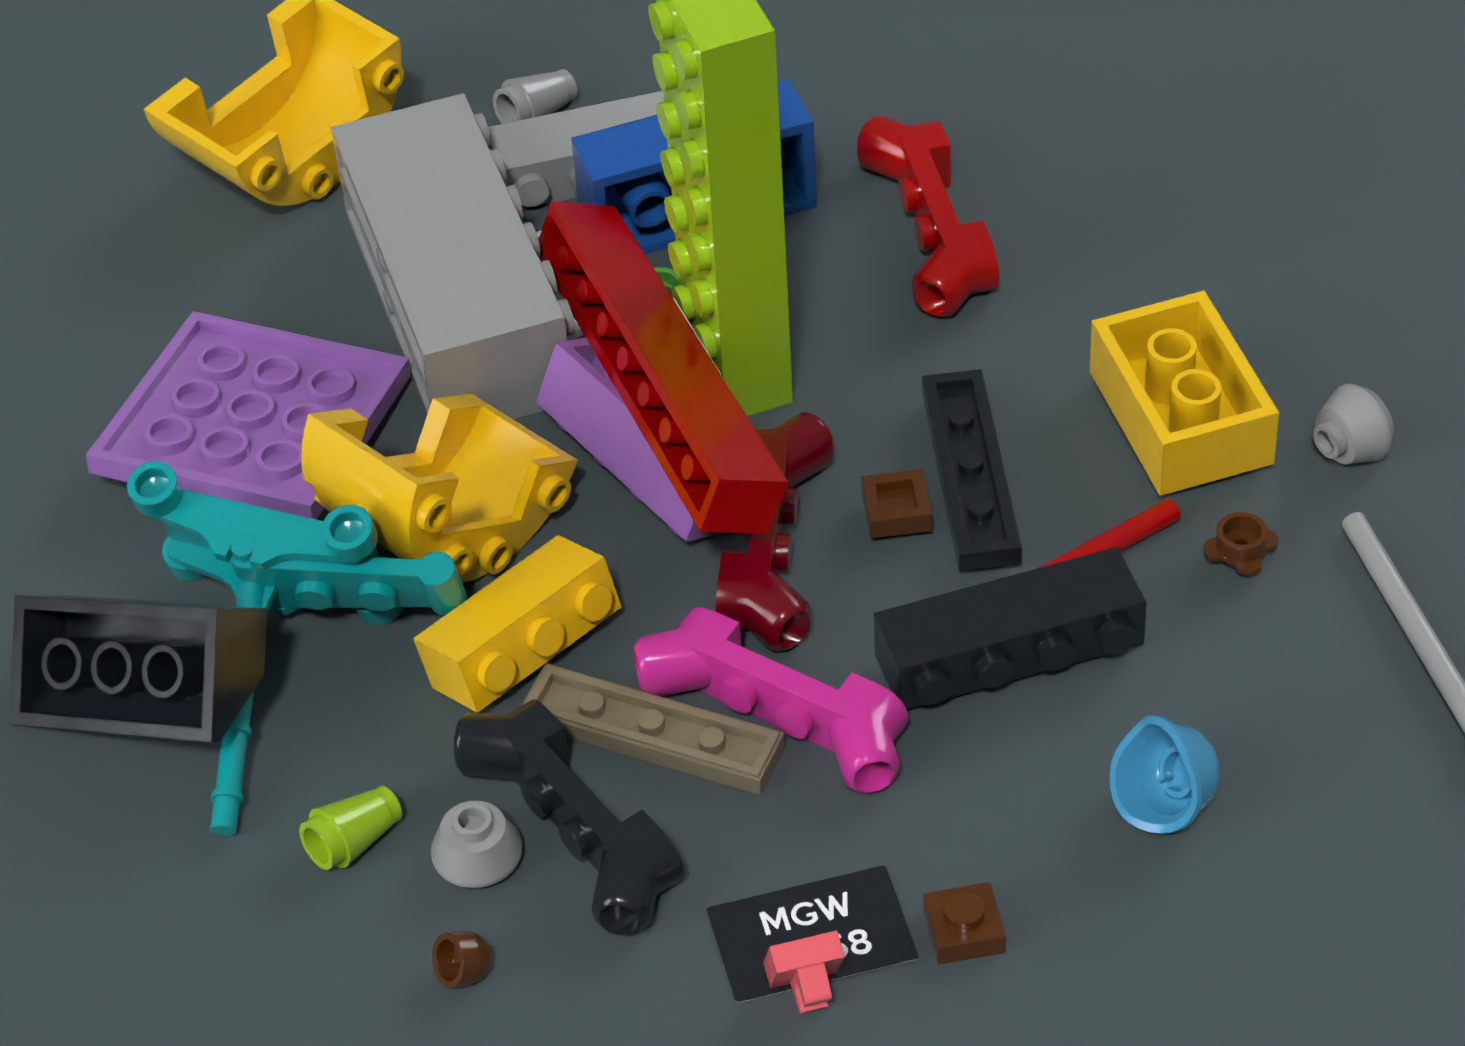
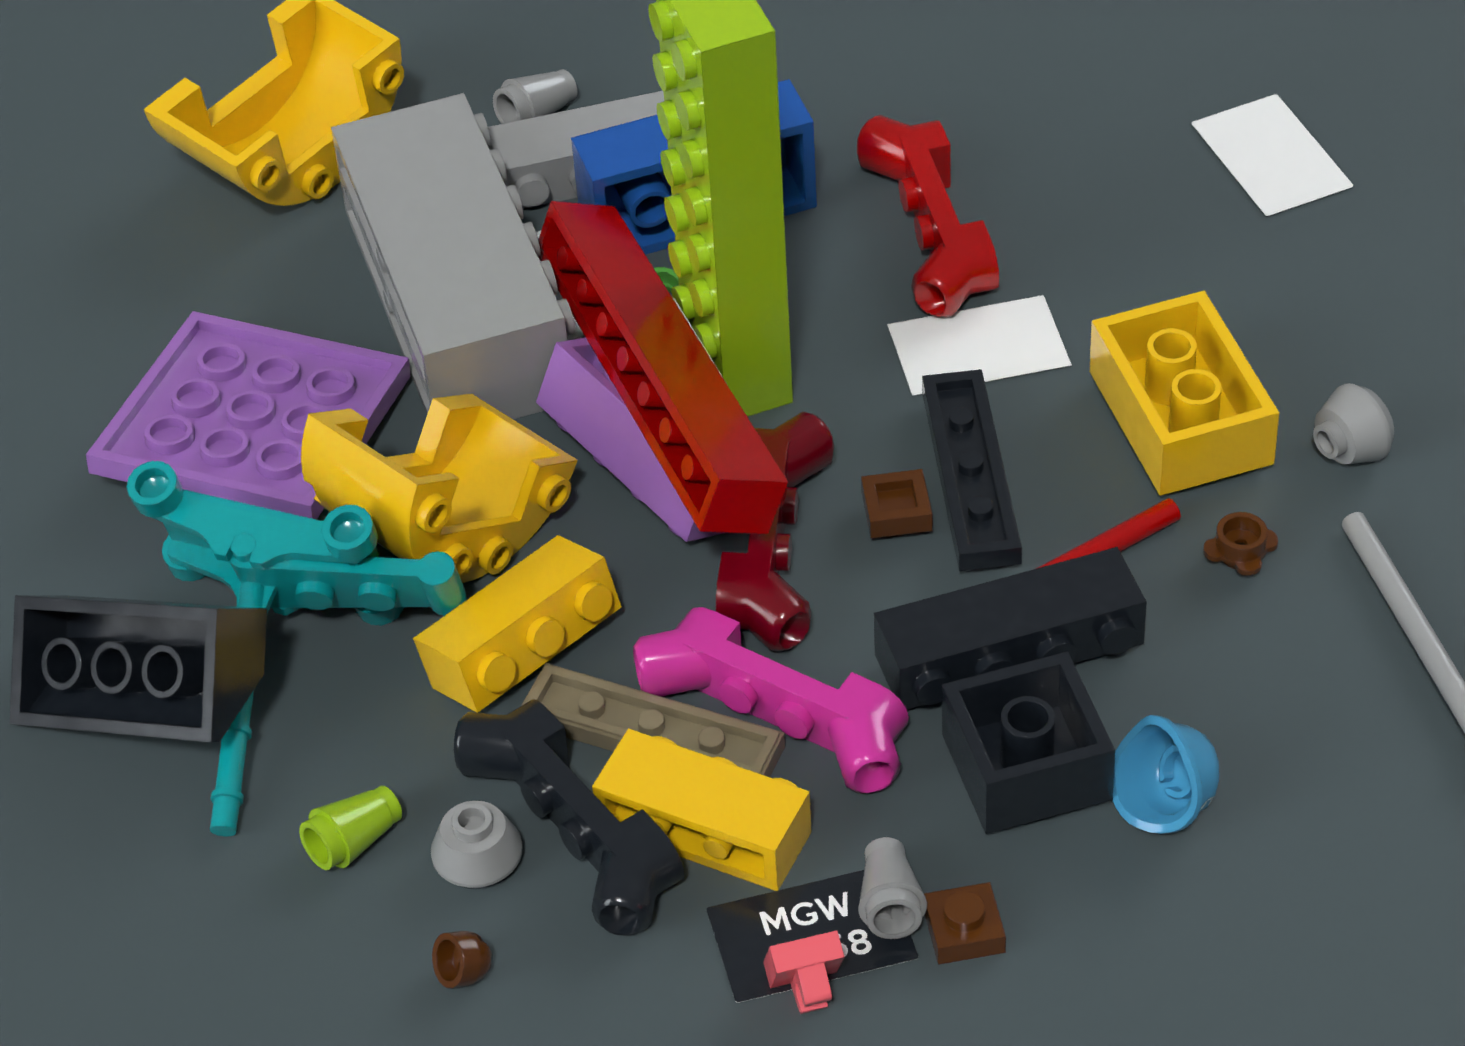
none -> yellow brick [592,728,812,891]
none -> light grey cone [858,837,927,939]
none -> white sticker [887,295,1072,396]
none -> black brick [942,651,1115,834]
none -> white sticker [1191,94,1353,216]

